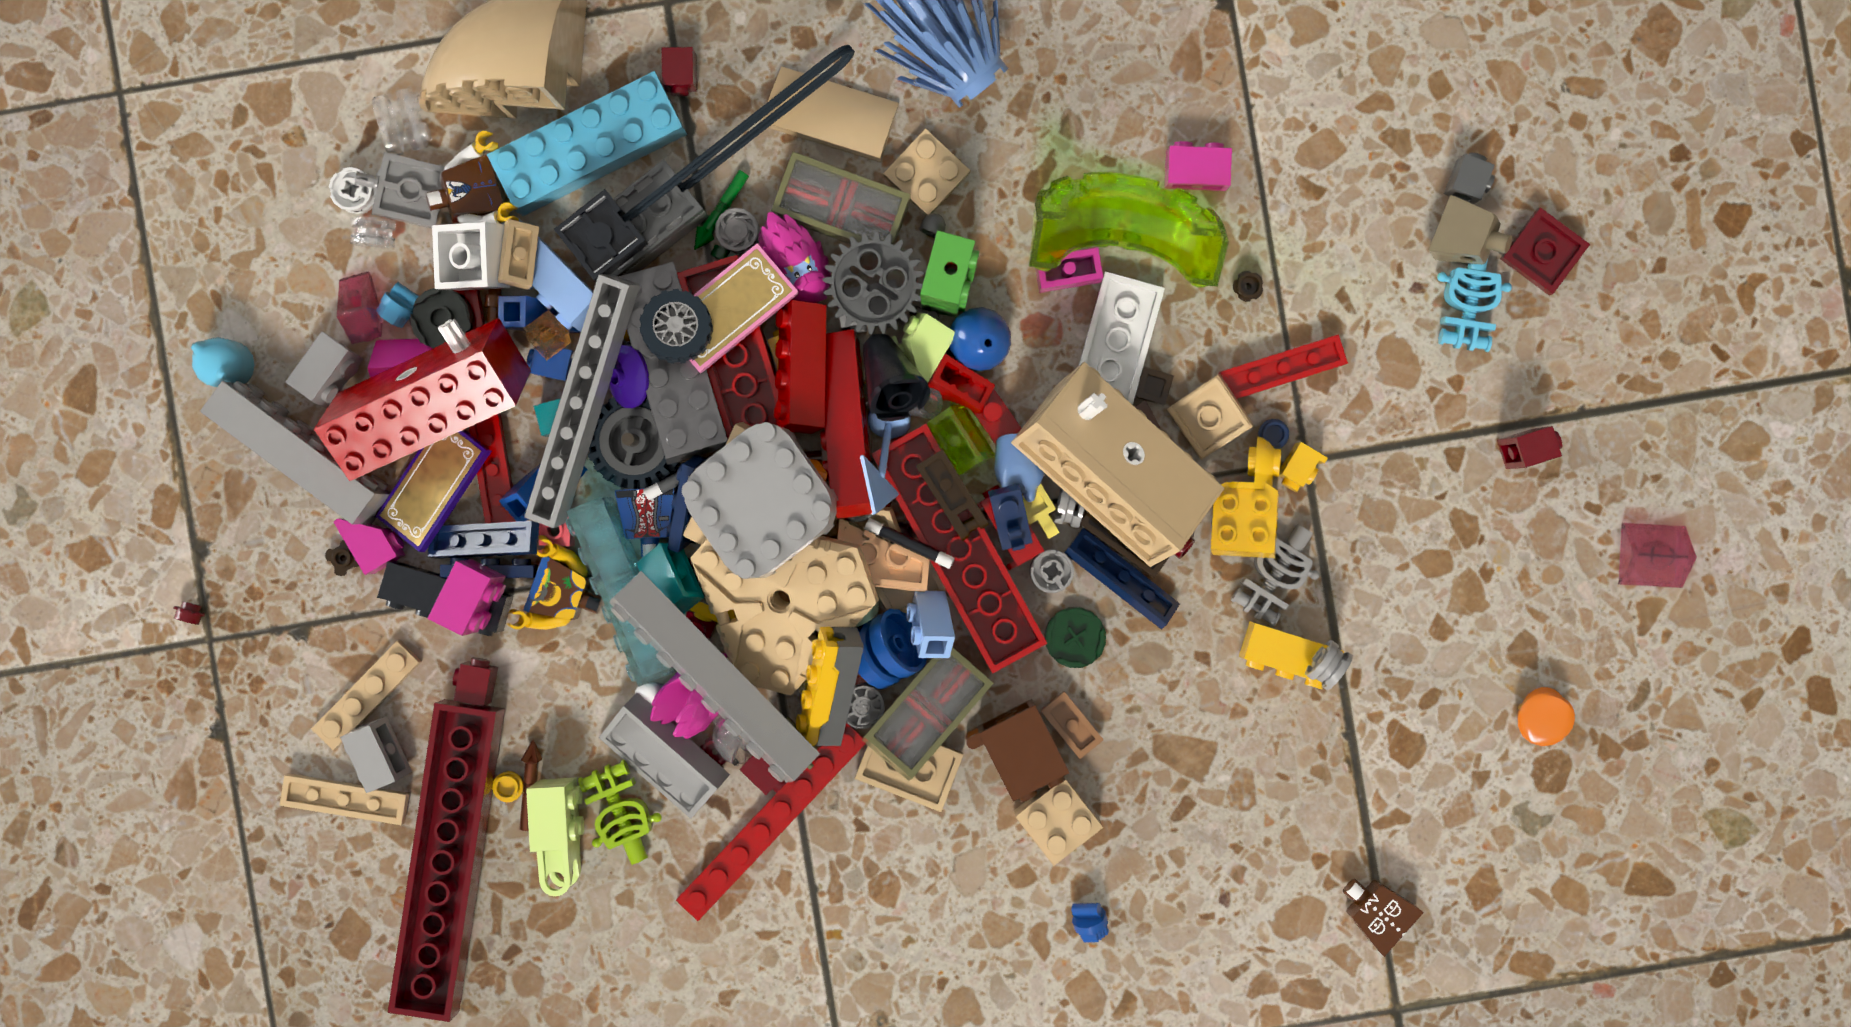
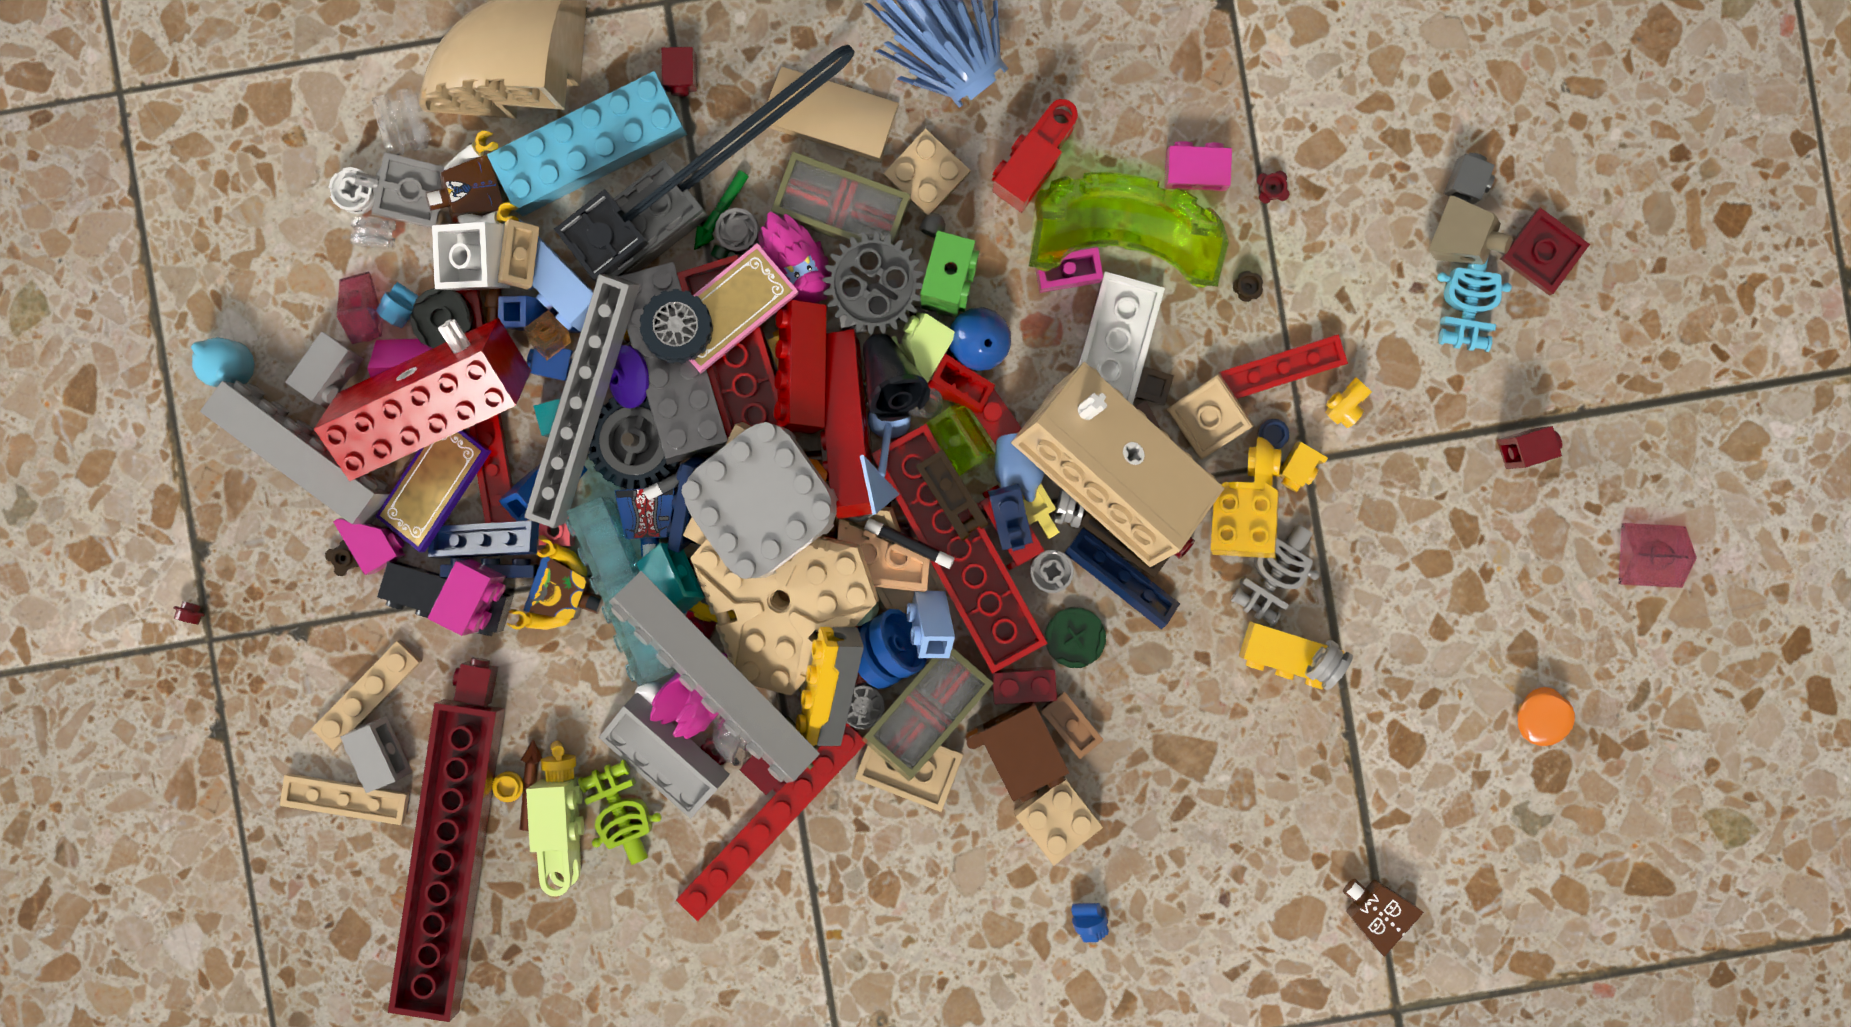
none -> yellow piece [540,741,577,782]
none -> red brick [991,99,1078,213]
none -> dark red brick [992,666,1057,705]
none -> dark red plate [1256,171,1290,204]
none -> yellow plate [1325,377,1372,428]

